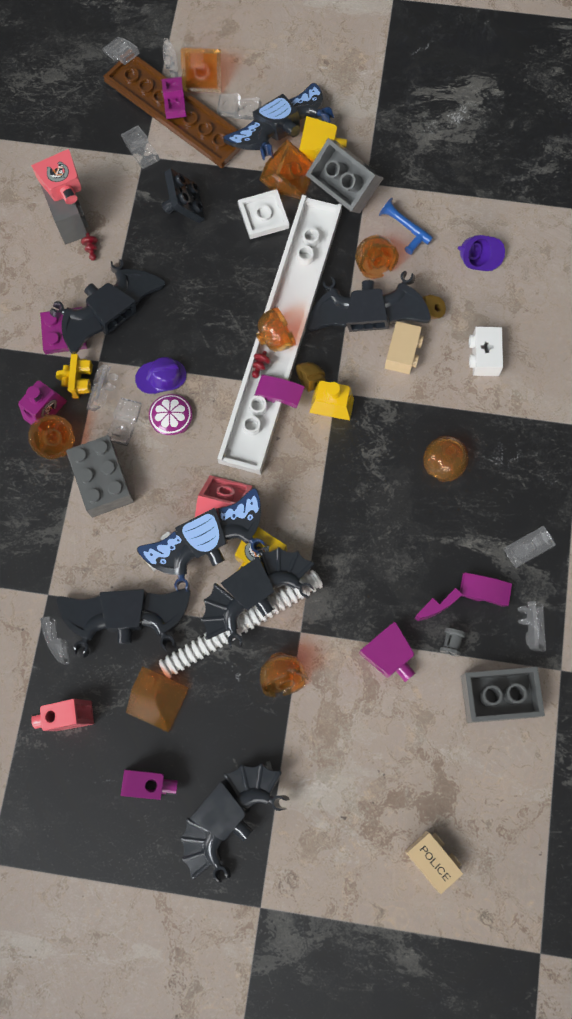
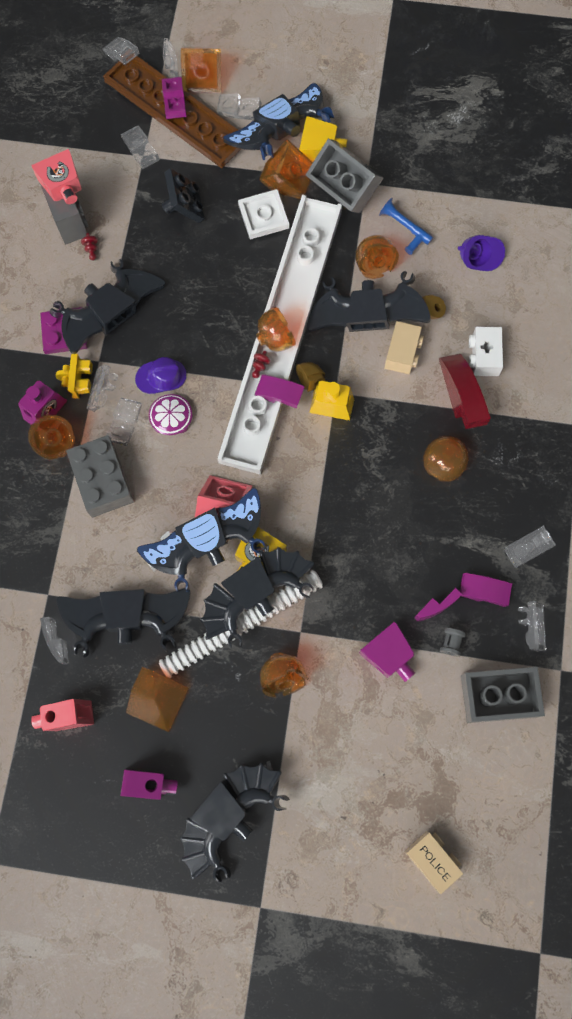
none -> dark red slope [439,354,491,429]

